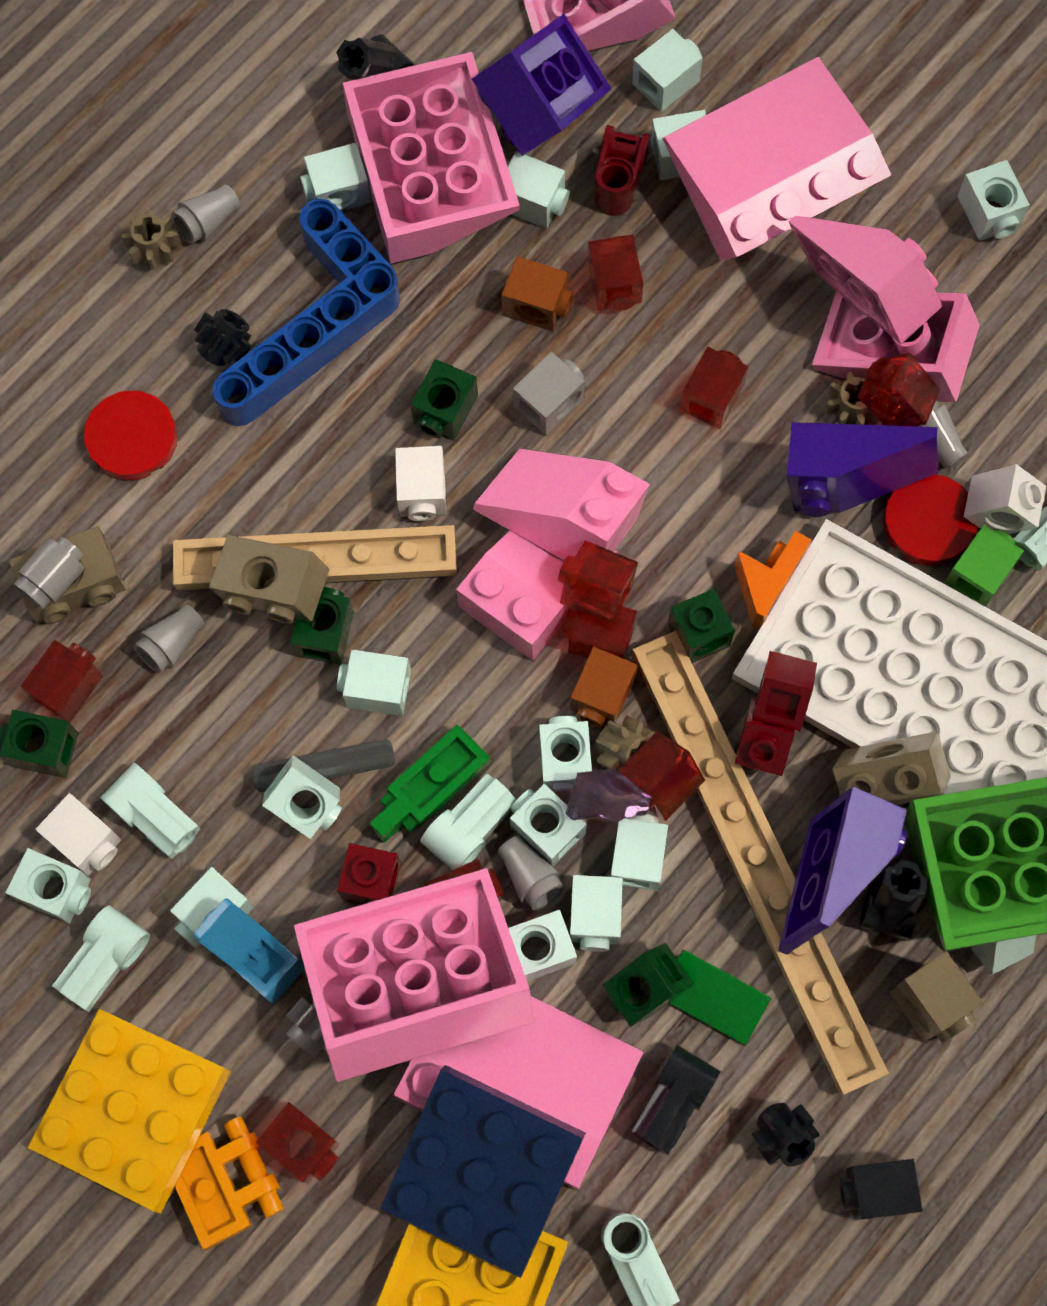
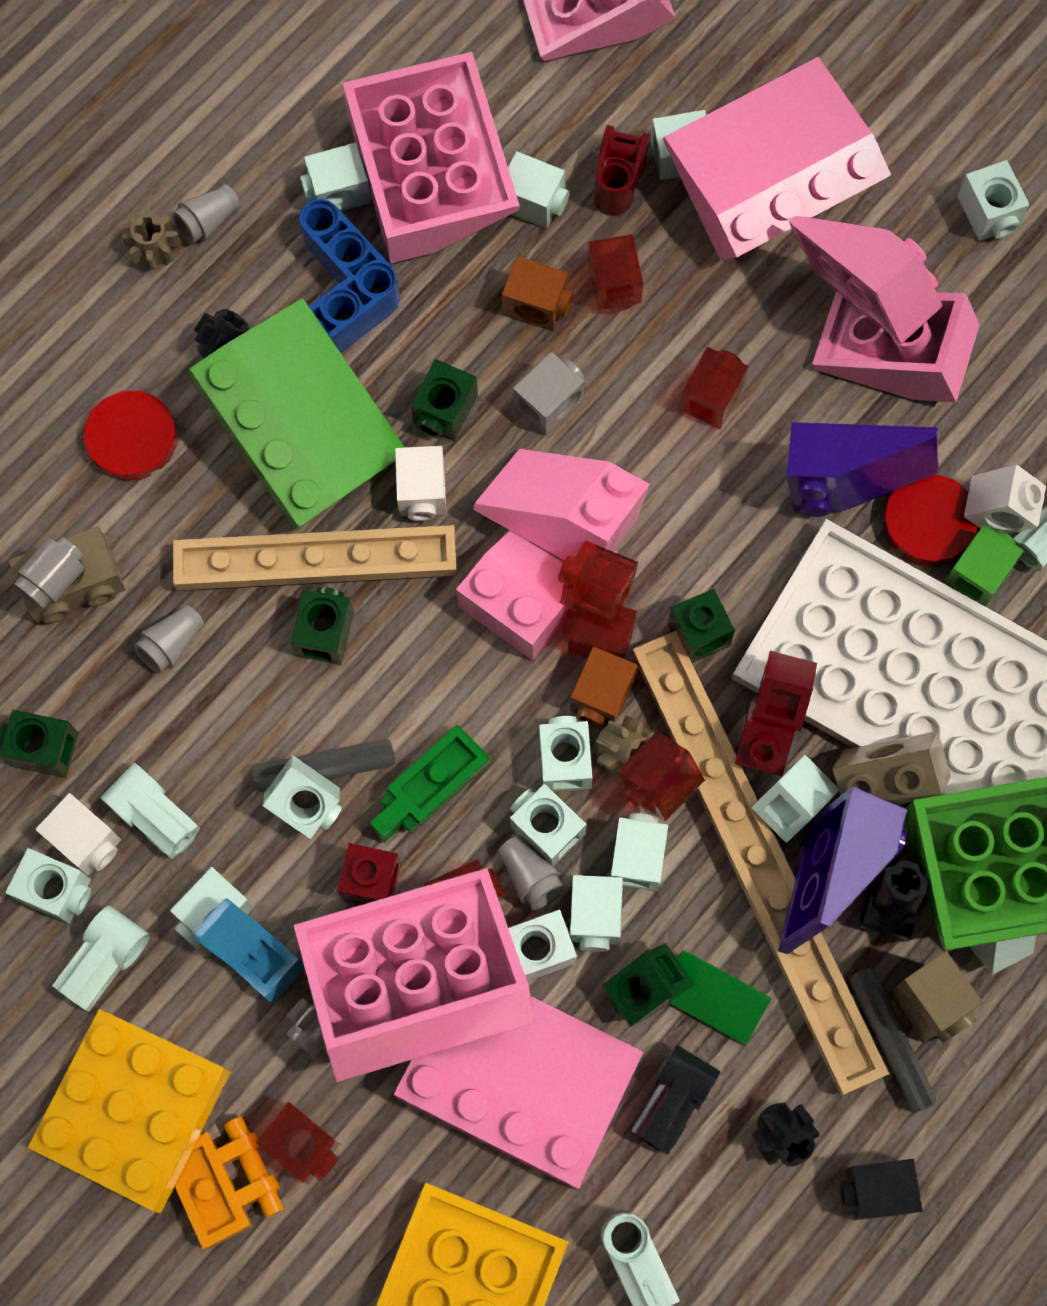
clear red brick [20,640,103,723] -> none
dark tan brick [209,535,330,624] -> none
black piece [336,34,415,80] -> none
light aqua brick [337,649,411,716] -> none
dark blue plate [380,1065,586,1278] -> none
light aqua piece [420,774,517,874] -> none
dark purple slope [472,13,612,156] -> none
bracket [566,768,651,821] -> none
light aqua brick [632,29,703,112] -> none
orange slope [734,531,812,630] -> none
dark tan gear [825,372,884,425] -> none
clear red brick [858,352,940,427] -> none
light grey cone [904,397,968,469] -> none
none -> bright green slope [187,298,405,530]
none -> light aqua brick [751,755,839,843]
none -> dark grey axle [849,968,936,1113]

